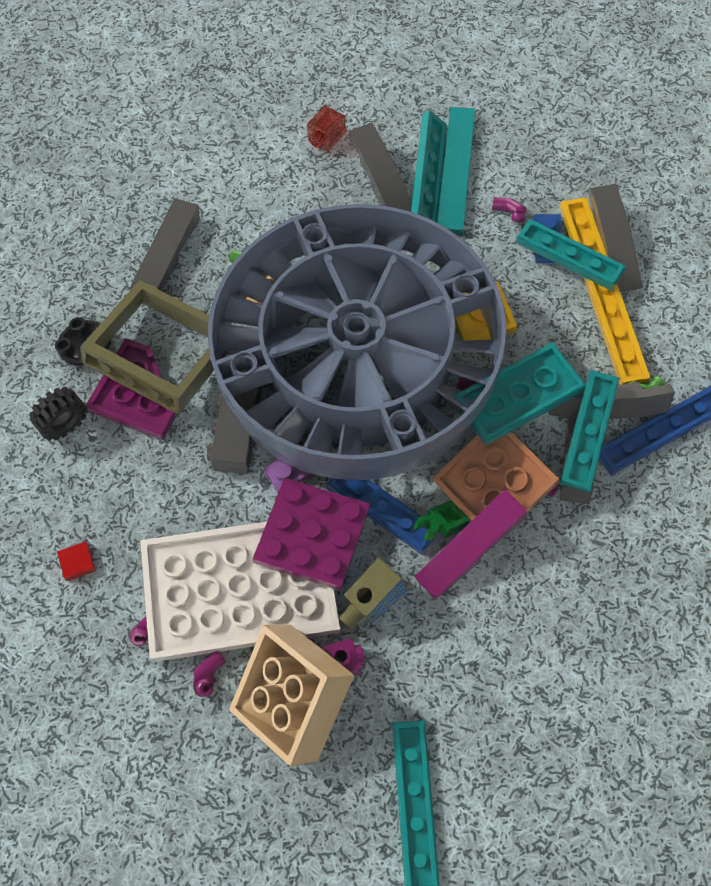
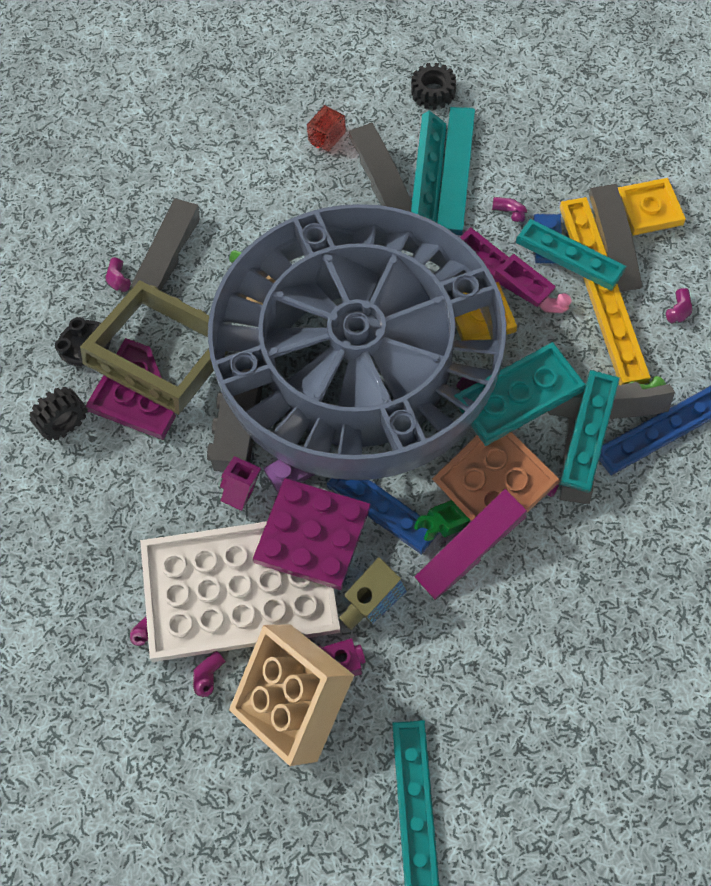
red tile [57,541,96,581] -> none
none -> magenta arm [106,257,131,292]
none -> magenta brick [220,456,261,511]
none -> black tyre [411,63,456,110]
none -> magenta slope [460,227,556,307]
none -> bright pink arm [539,293,572,313]
none -> yellow plate [618,178,686,236]
none -> magenta arm [665,288,693,324]

